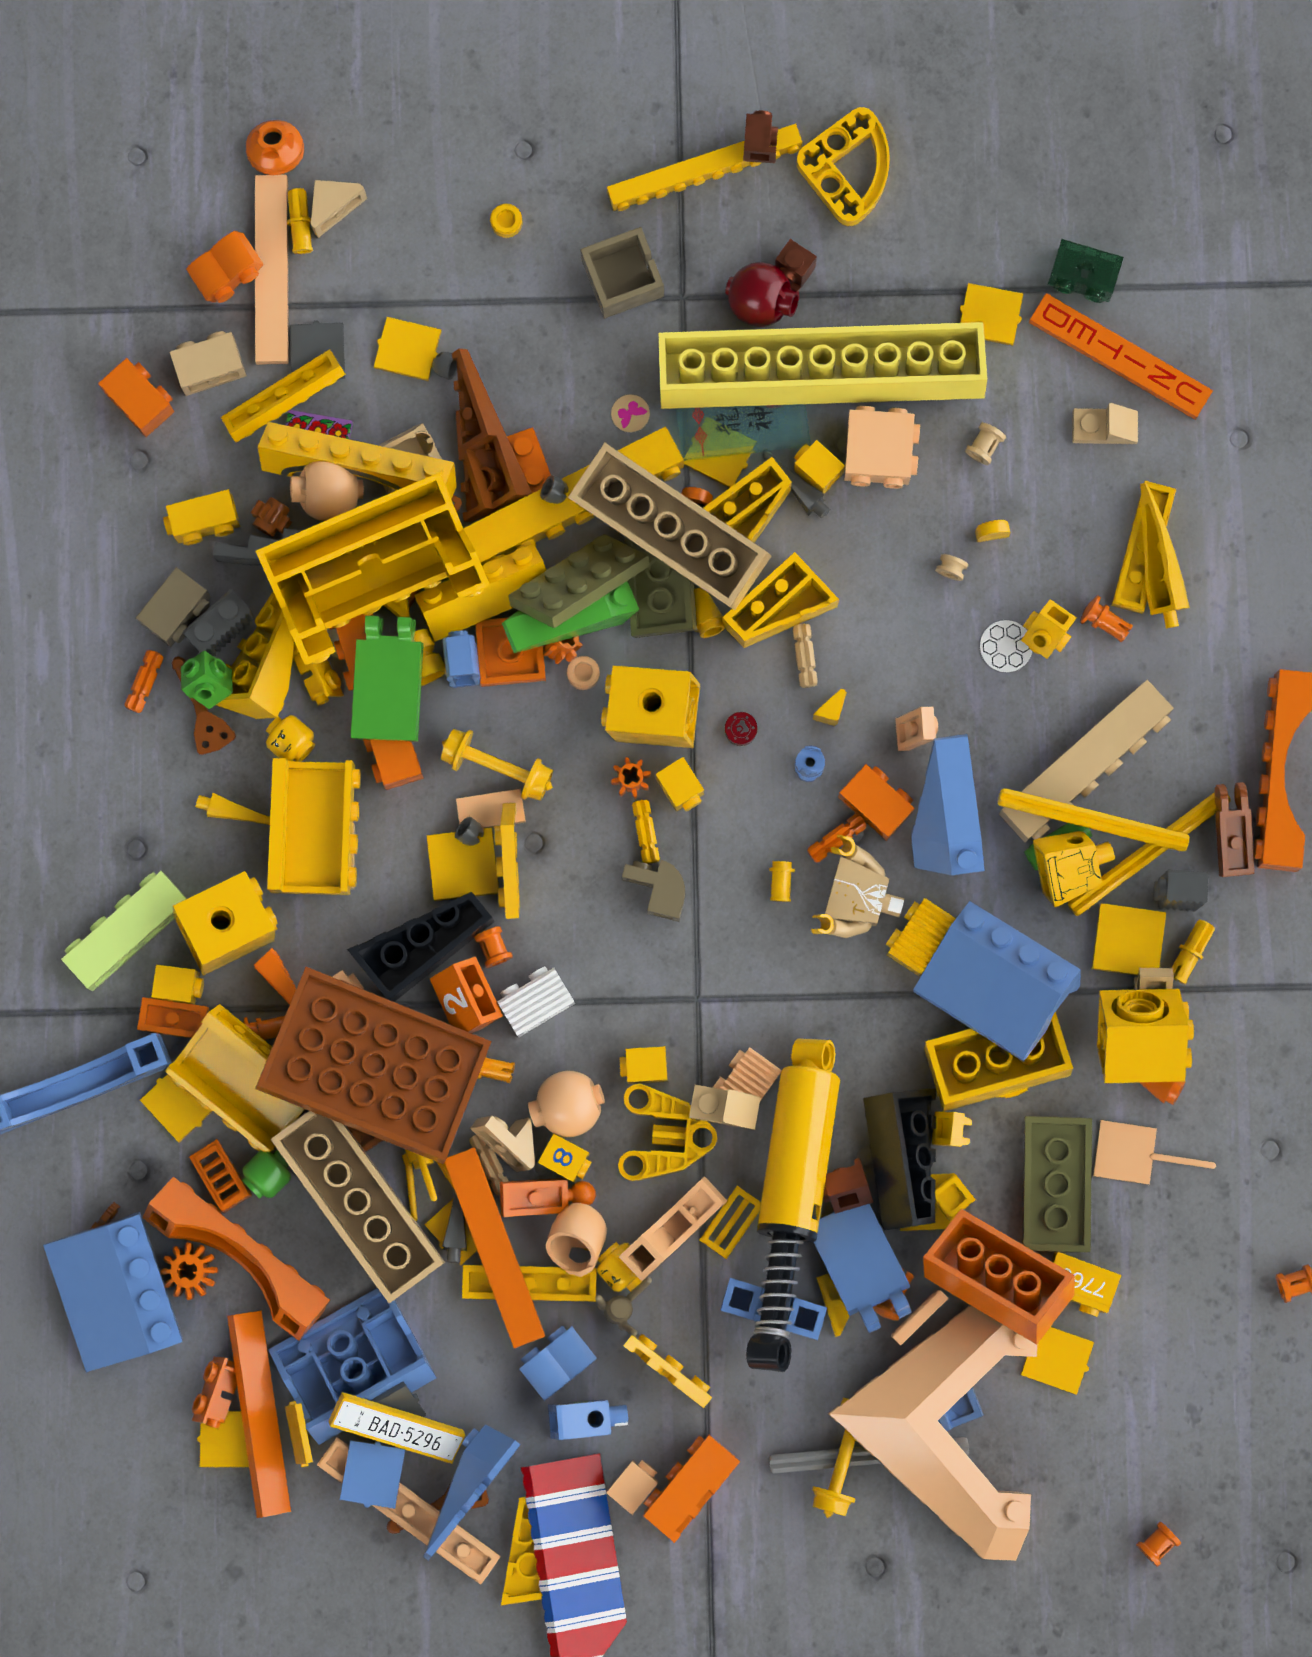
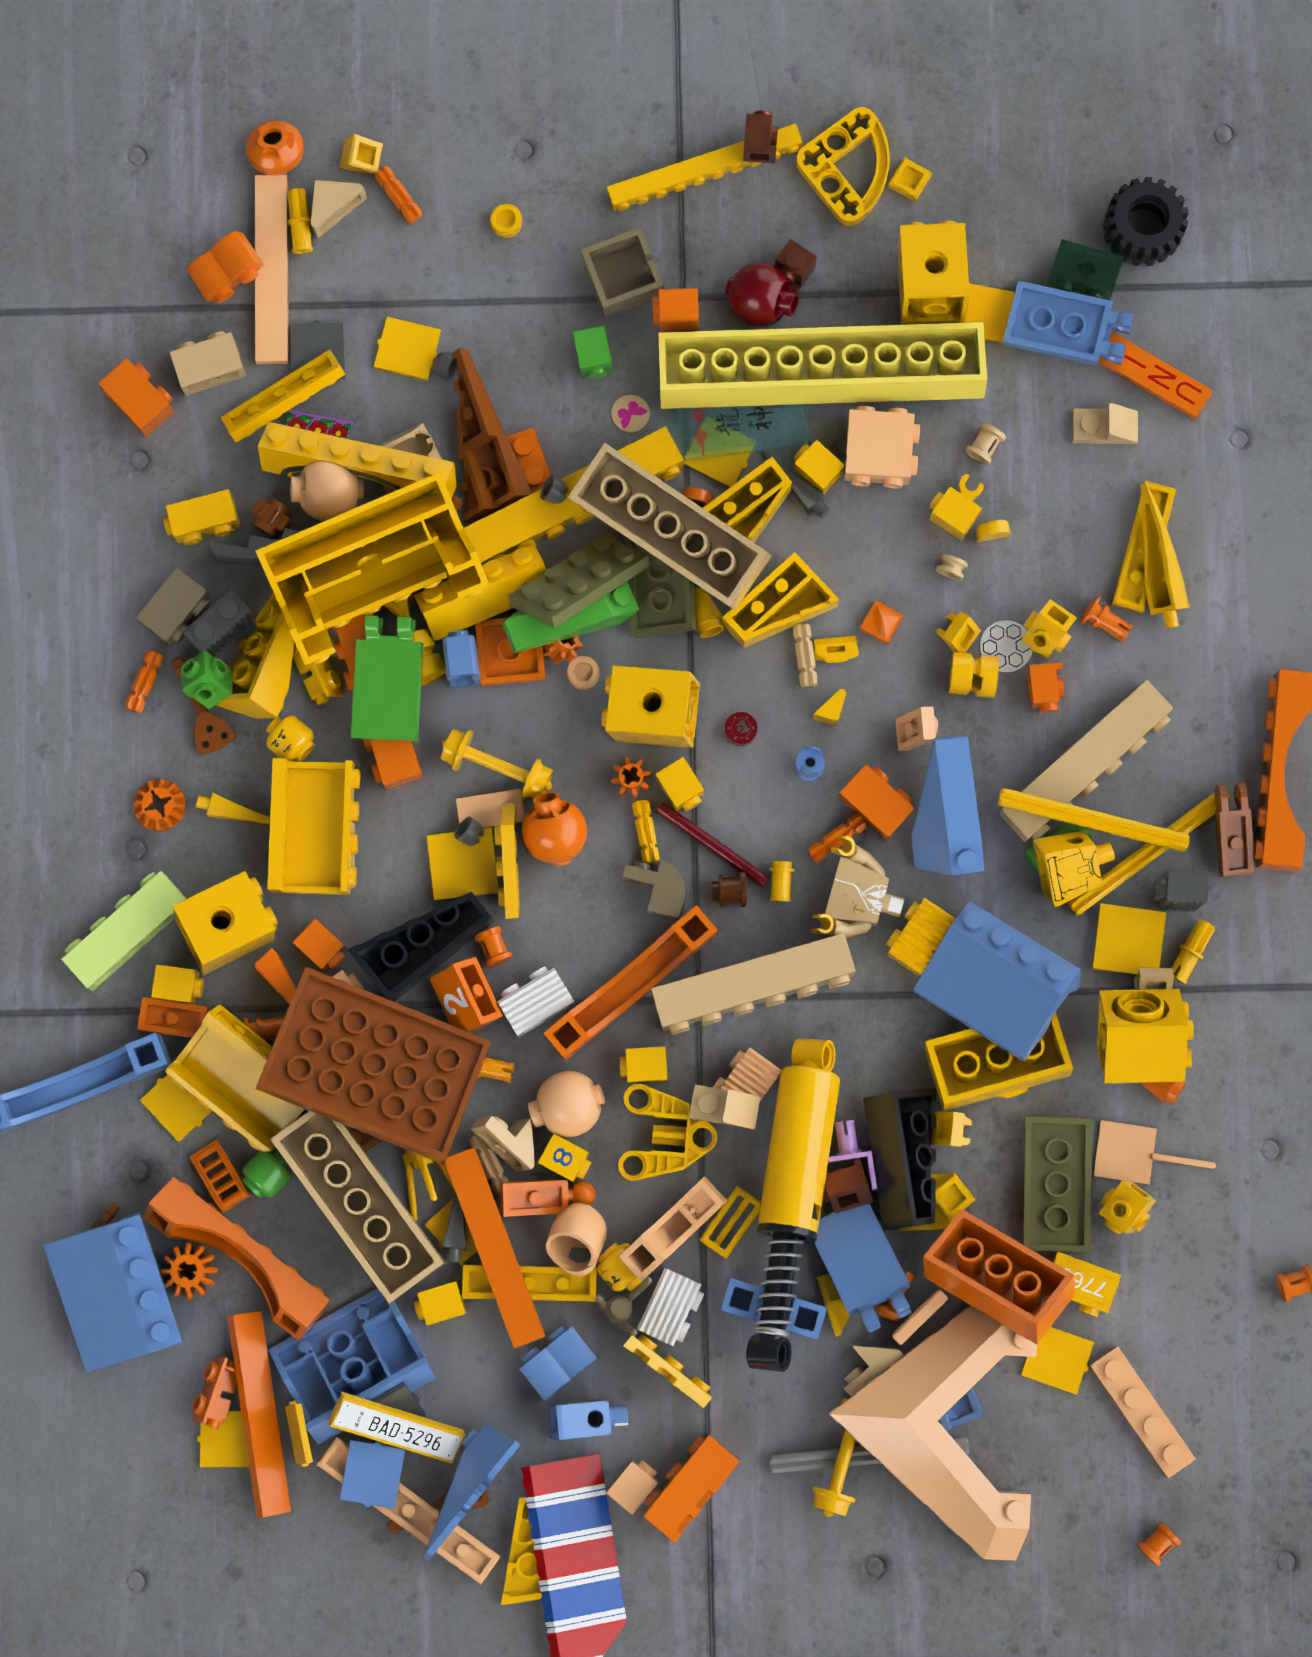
none -> orange gear [133,778,186,831]
none -> orange brick [292,919,347,972]
none -> yellow slope [339,134,383,175]
none -> orange axle [375,166,422,224]
none -> yellow brick [414,1281,467,1326]
none -> orange brick [522,791,588,866]
none -> orange arch [543,905,718,1061]
none -> bright green brick [573,326,613,379]
none -> white brick [637,1268,705,1346]
none -> tan brick [651,933,856,1036]
none -> orange brick [652,288,699,332]
none -> dark red bar [656,802,770,888]
none -> reddish brown brick [712,872,747,907]
none -> yellow piece [814,635,859,663]
none -> lavender bracket [828,1120,877,1191]
none -> tan slope [843,1345,903,1398]
none -> orange tile [859,600,904,645]
none -> yellow tile [888,157,932,203]
none -> yellow brick [897,220,970,325]
none -> yellow brick [929,474,984,541]
none -> yellow tile [936,611,981,653]
none -> yellow wheel [948,651,999,699]
none -> medium blue tile [1003,280,1133,366]
none -> orange brick [1026,662,1064,713]
none -> light nougat plate [1089,1346,1196,1478]
none -> yellow brick [1099,1180,1156,1234]
none -> black tyre [1103,177,1189,267]

